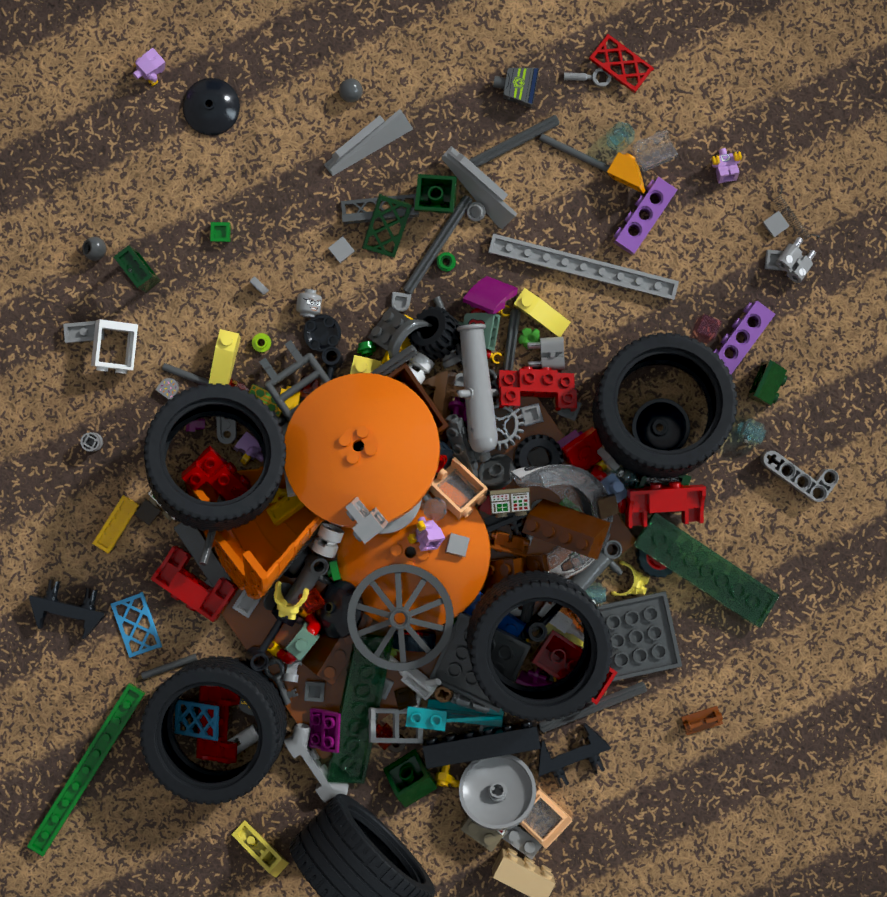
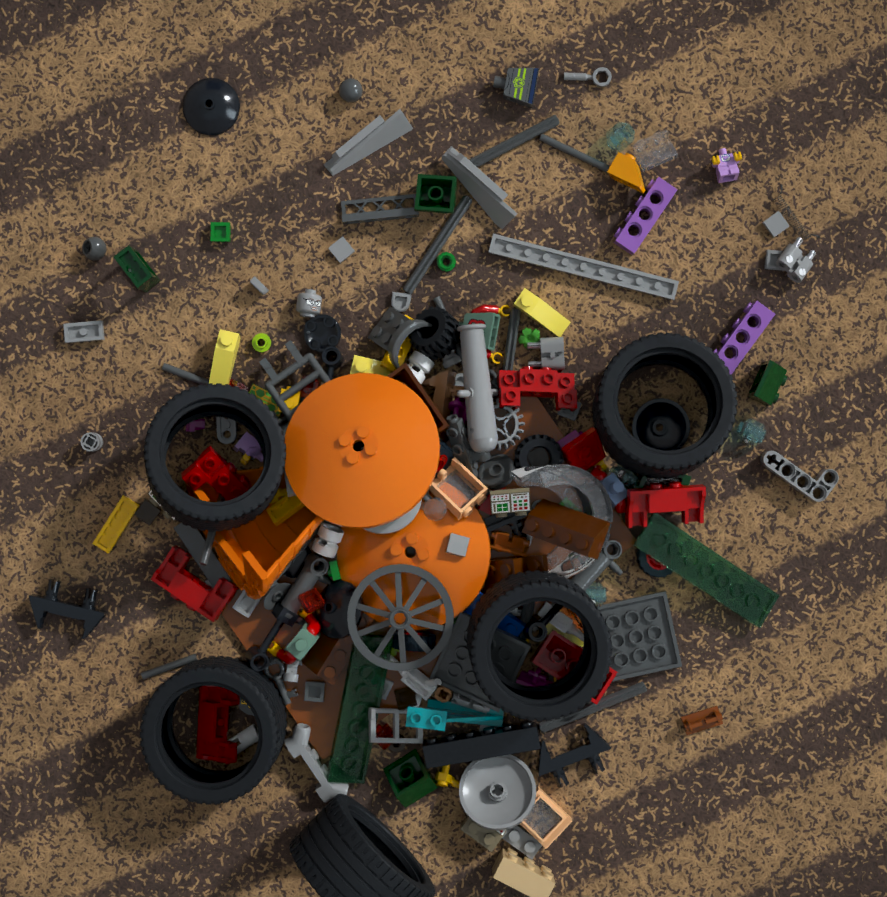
green plate [27,683,146,857] -> none
white window [91,319,138,374] -> none
dark azure window [111,592,162,658] -> none
lavender piece [133,48,166,86] -> none
light grey tile [155,378,179,399] -> none
dark azure window [174,699,219,741] -> none
light yellow slope [231,820,289,877] -> none
light yellow helmet [274,581,309,620] -> none
magenta slope [309,708,341,753] -> none
light grey brick [345,497,388,544] -> none
green plate [357,341,376,357] -> none
dark green window [362,194,412,258] -> none
dark grey axle [371,345,417,376] -> none
lavender piece [407,517,445,551] -> none
magenta slope [463,276,518,314] -> none
light grey plate [467,202,486,221] -> none
light grey tile [520,403,543,426] -> none
red window [589,34,654,93] -> none
dark brown tile [595,494,619,519] -> none
light grey tile [597,447,620,471] -> none
light yellow helmet [611,561,649,596] -> none
clear pink tile [697,314,722,339] -> none

